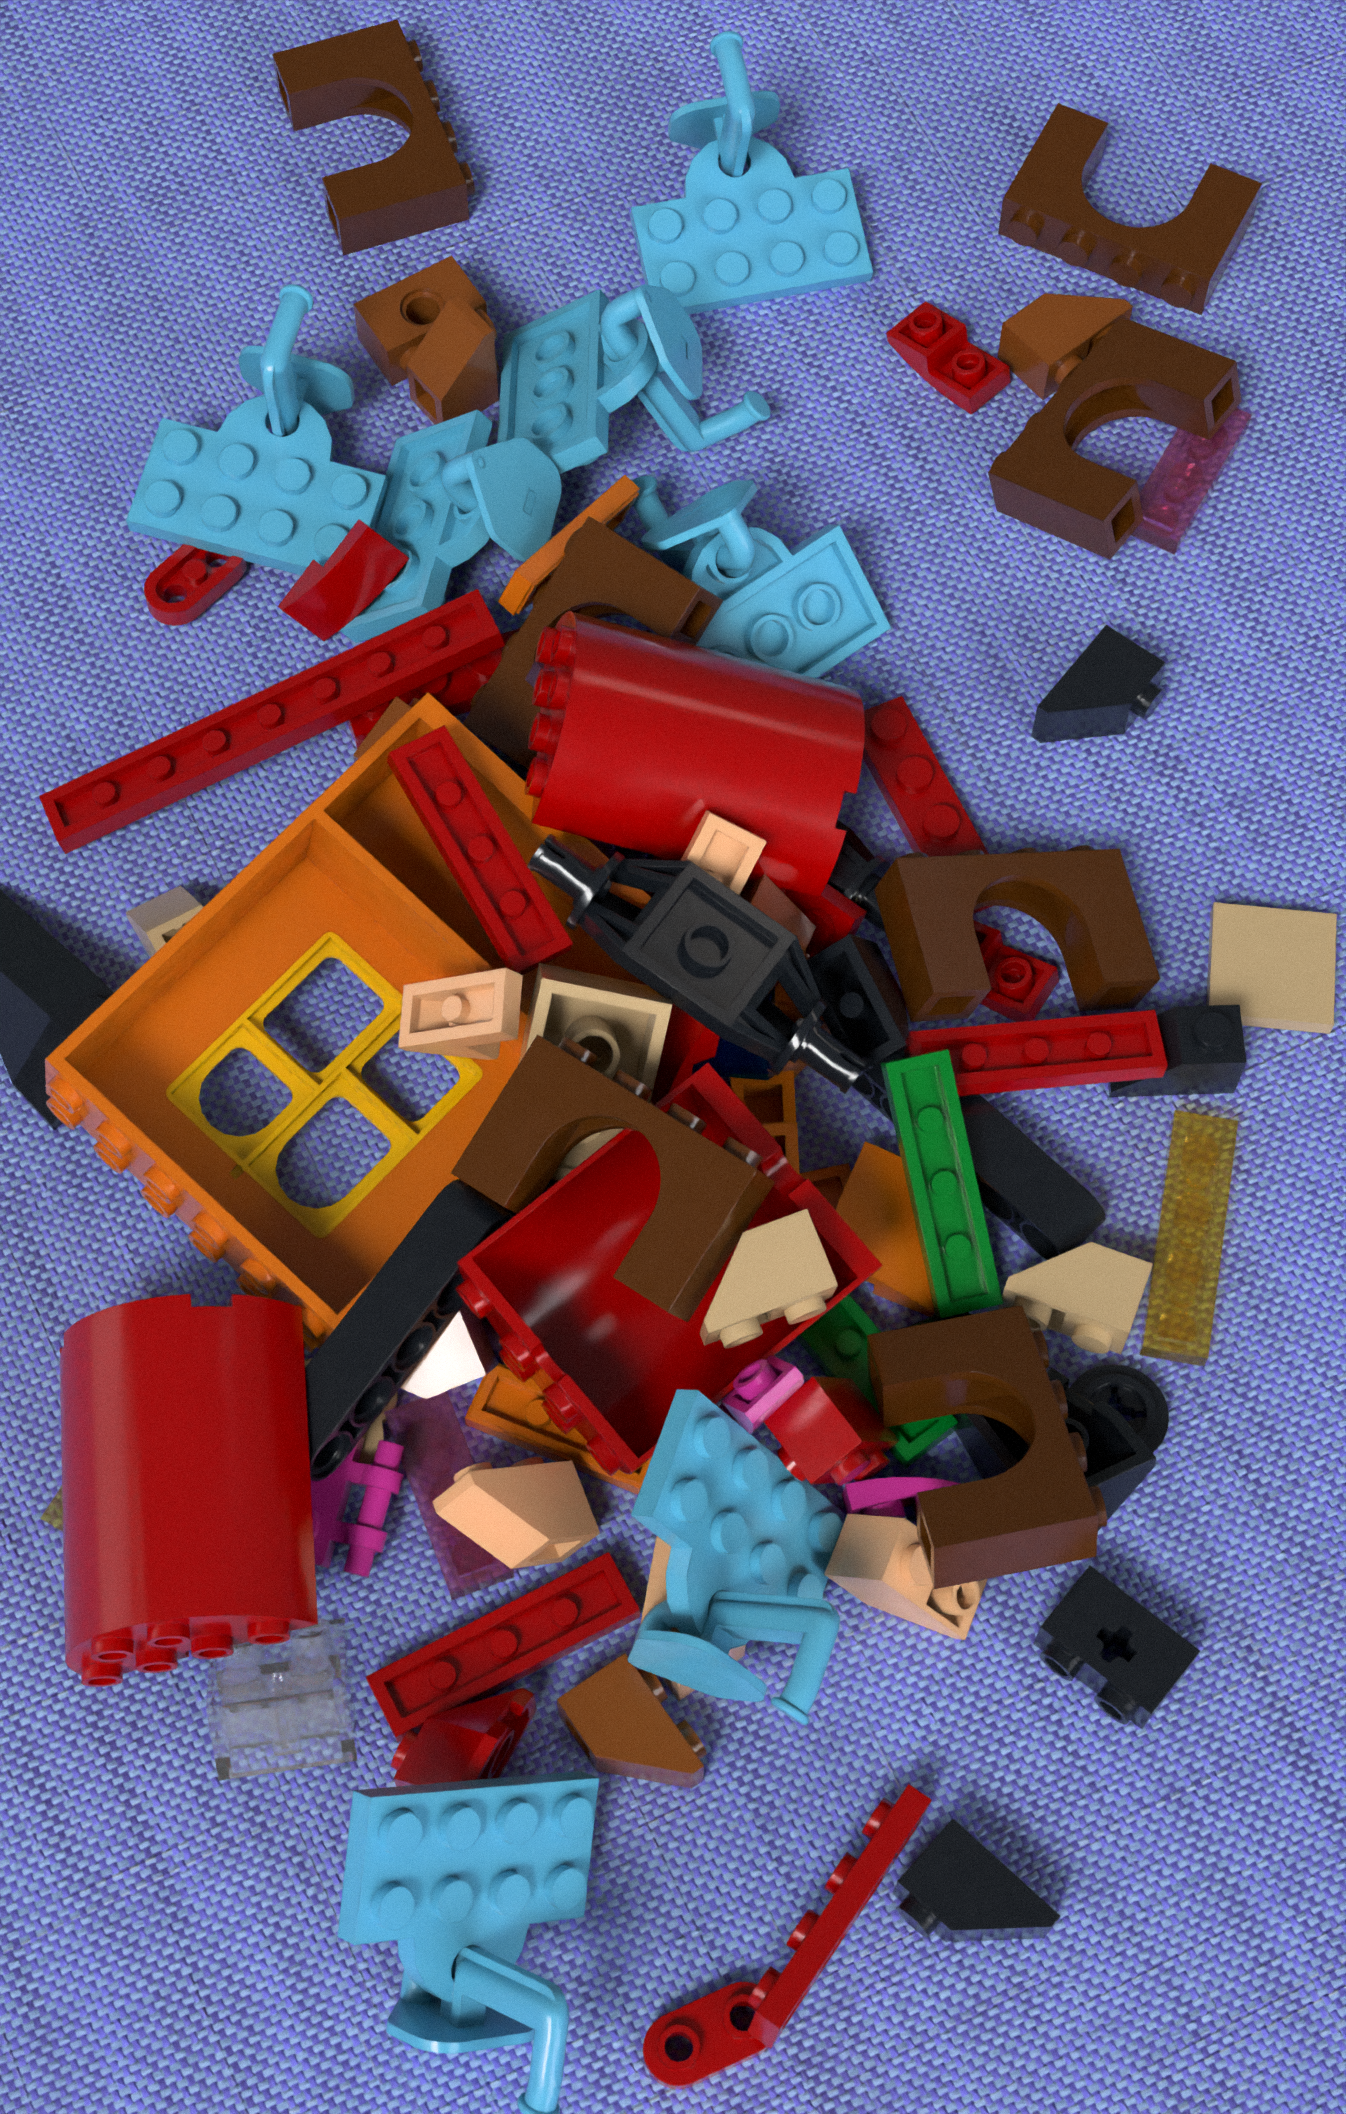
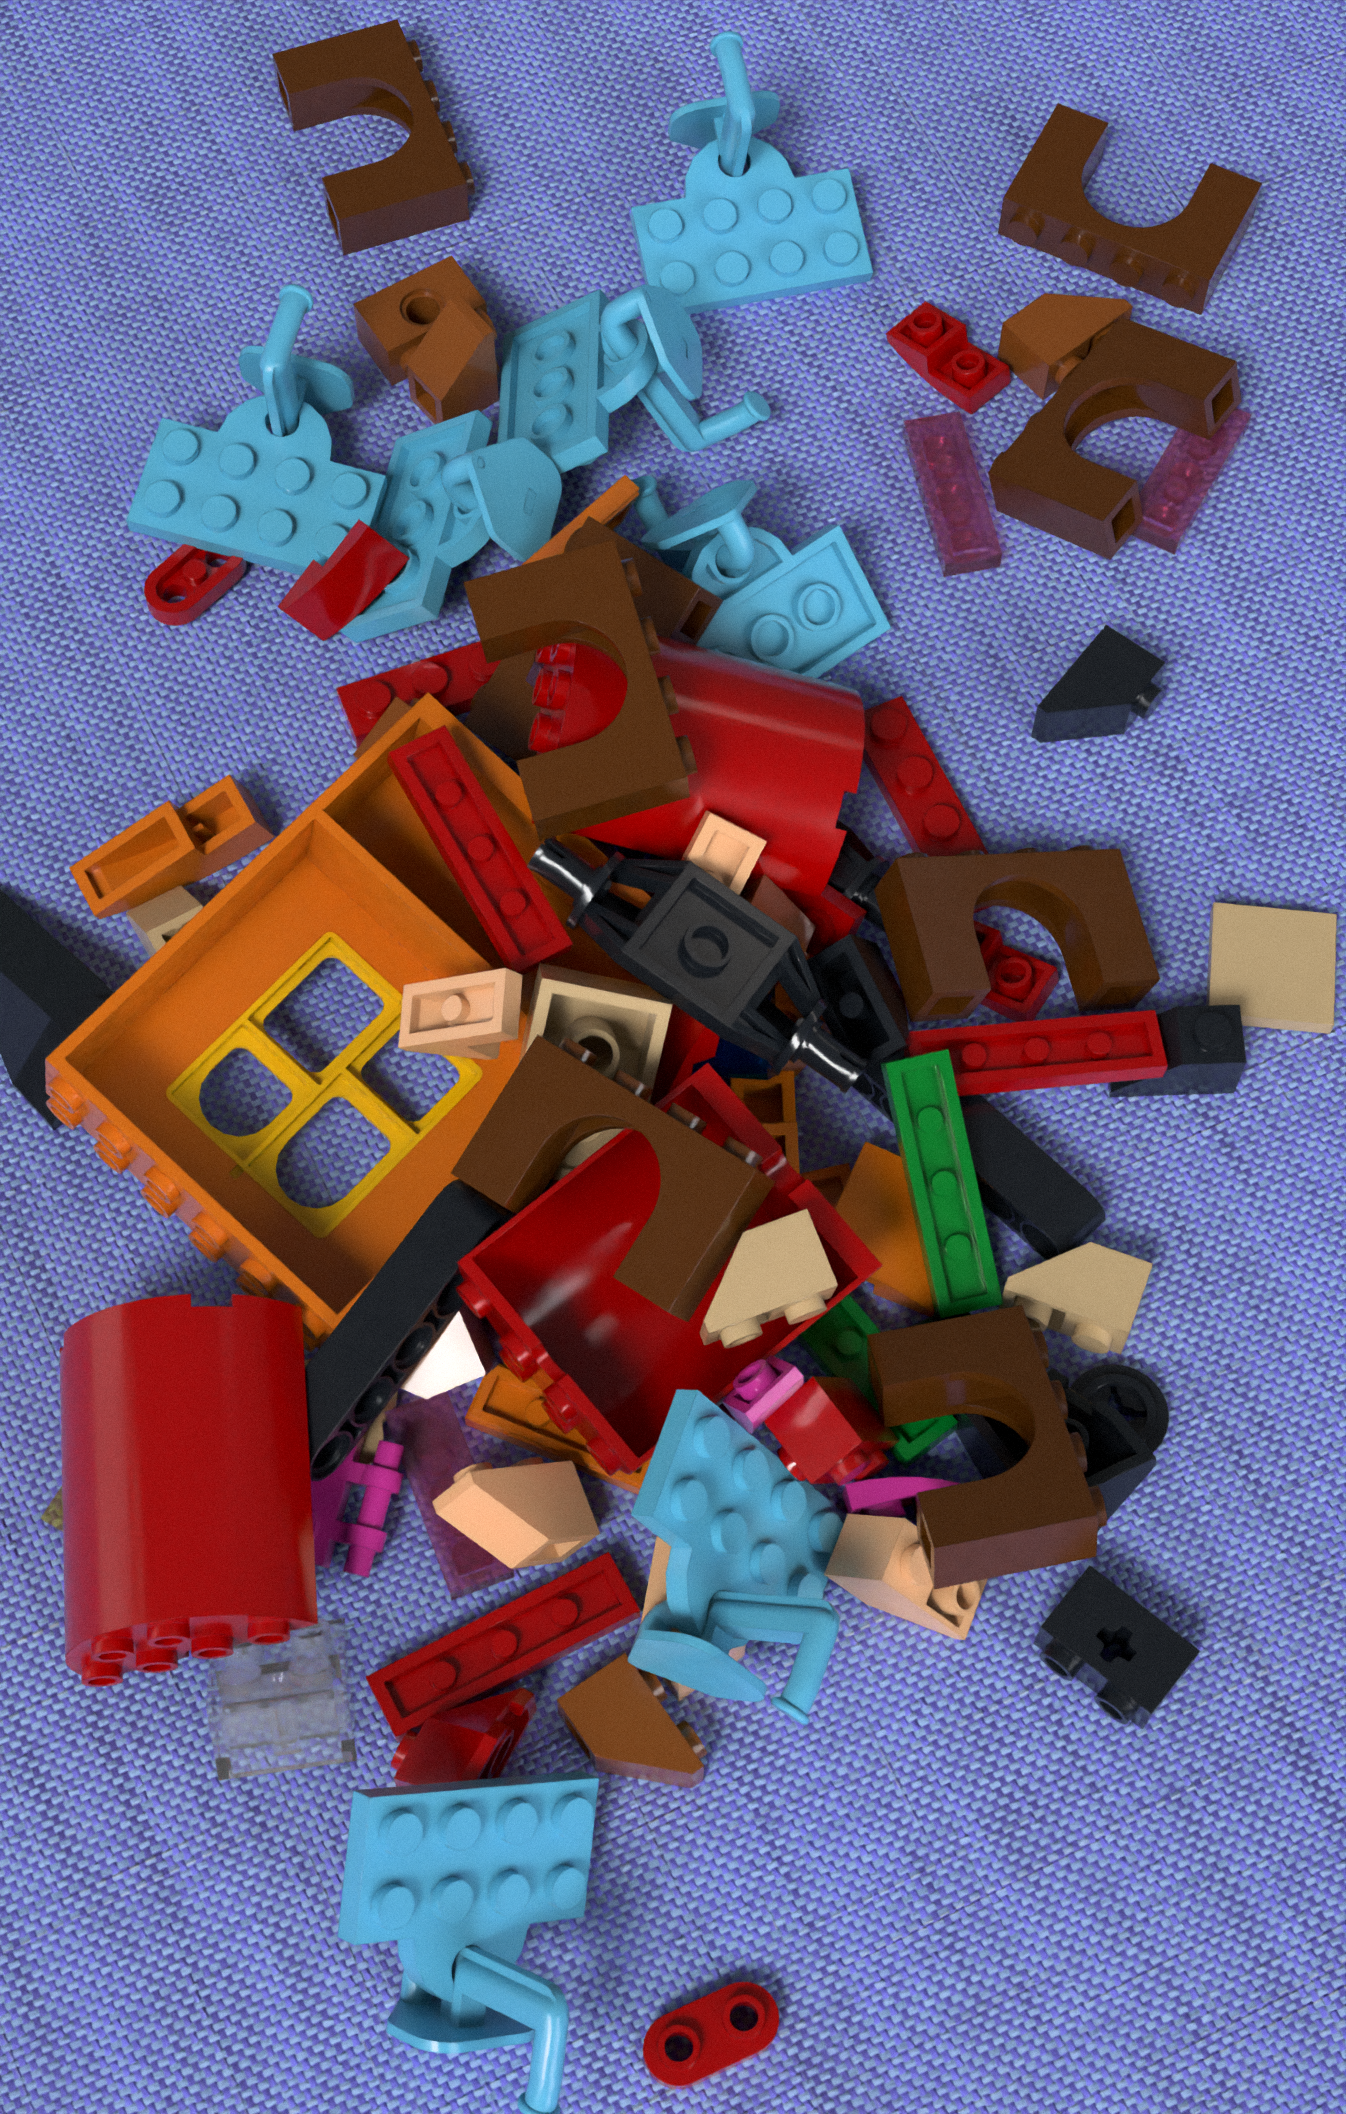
red plate [39,589,505,854] -> none
red plate [747,1784,932,2049] -> none
black slope [893,1819,1060,1942] -> none
clear yellow plate [1139,1110,1238,1366] -> none
none -> orange slope [69,774,275,919]
none -> reddish brown arch [463,539,698,841]
none -> clear pink plate [902,411,1002,577]

